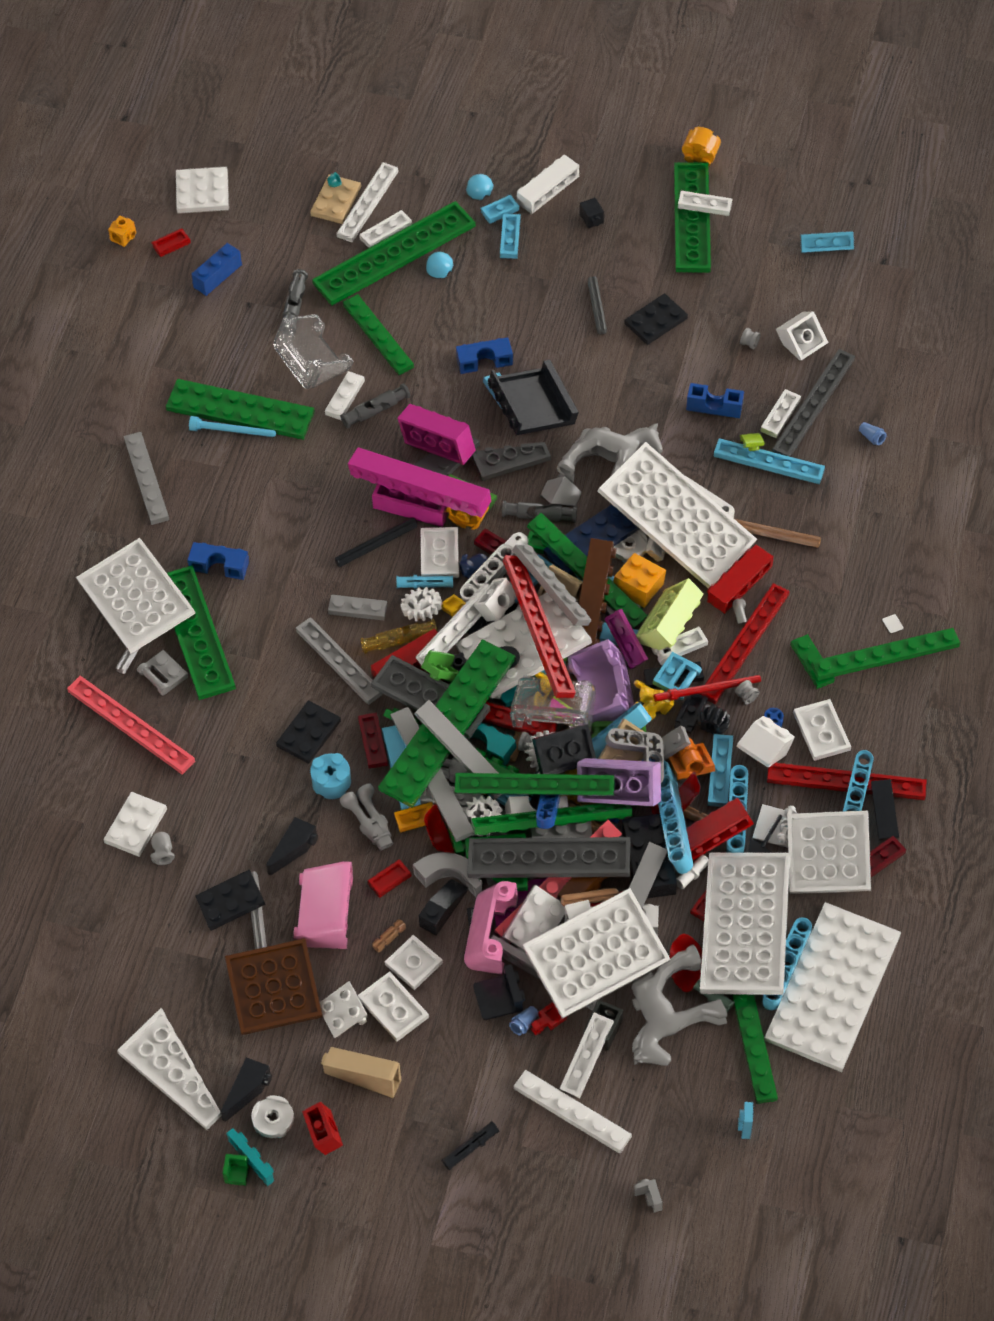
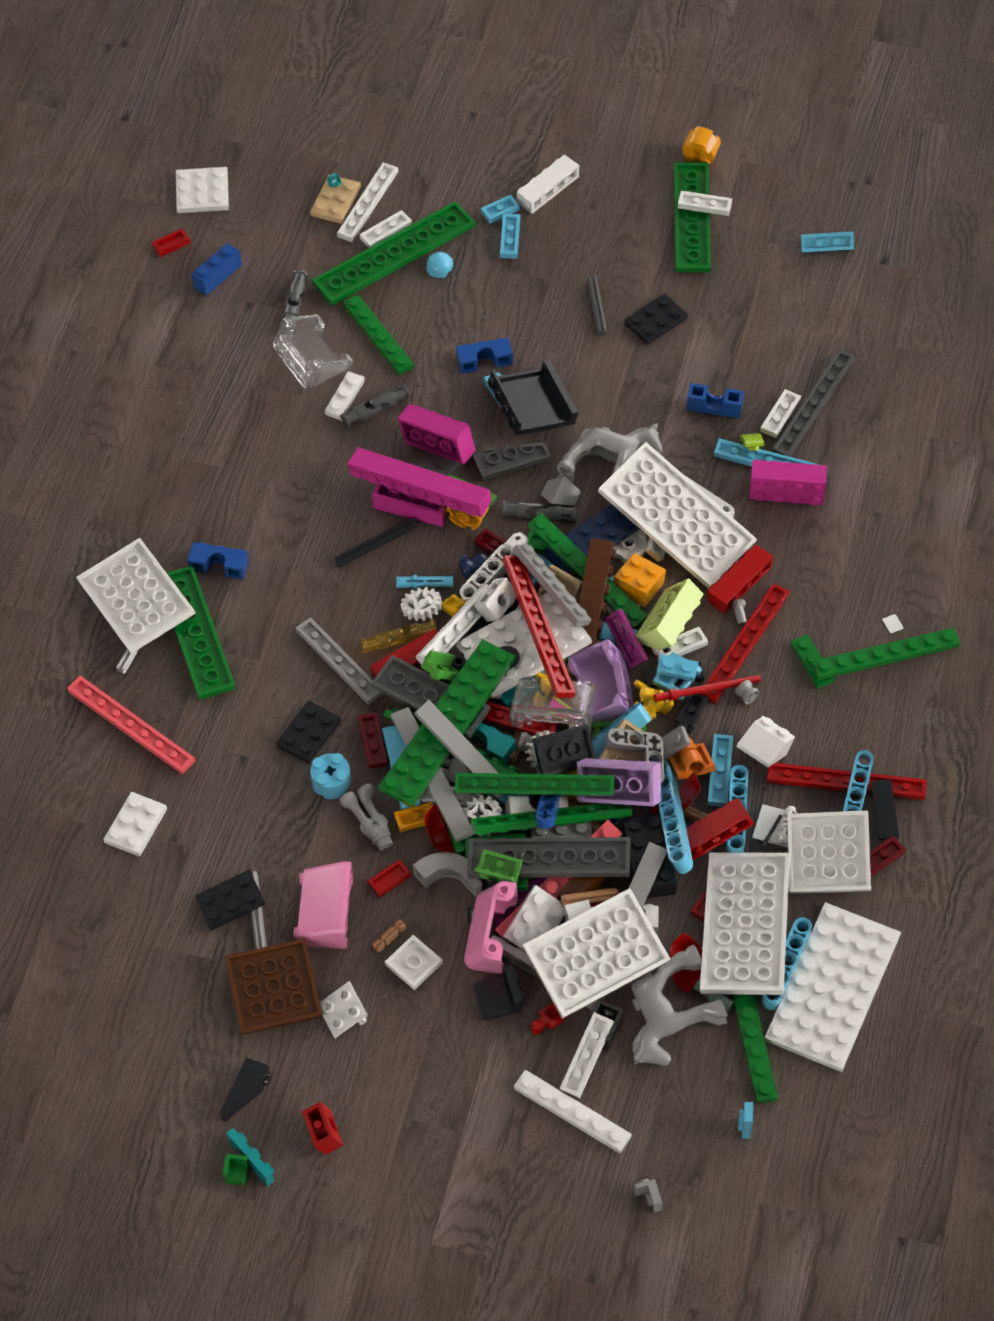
light orange brick [108,216,136,247] -> none
white wing [117,1008,221,1130] -> none
light grey plate [124,432,169,525] -> none
light grey plate [137,650,188,695] -> none
light grey animal [150,832,175,865] -> none
green plate [166,379,315,440] -> none
medium azure piece [189,416,276,437] -> none
white plate [251,1095,294,1138] -> none
black slope [266,817,318,875] -> none
tan slope [321,1047,401,1098] -> none
light grey plate [328,595,387,621] -> none
white plate [358,971,429,1042] -> none
black slope [418,879,468,936] -> none
white plate [421,527,459,578] -> none
black pin [441,1121,499,1171] -> none
medium azure hair [466,174,494,200] -> none
medium blue cone [509,1006,539,1035] -> none
black brick [579,198,604,229] -> none
white pin [676,855,709,889] -> none
black gear [697,704,730,735] -> none
medium nougat axle [735,519,821,548] -> none
light grey wheel [740,328,761,349] -> none
blue wheel [764,708,784,728] -> none
white slope [776,311,828,360] -> none
white plate [793,699,851,761] -> none
medium blue cone [859,422,886,445] -> none
none -> bright green bracket [474,849,523,883]
none -> medium azure plate [656,654,699,682]
none -> dark pink brick [749,460,827,505]

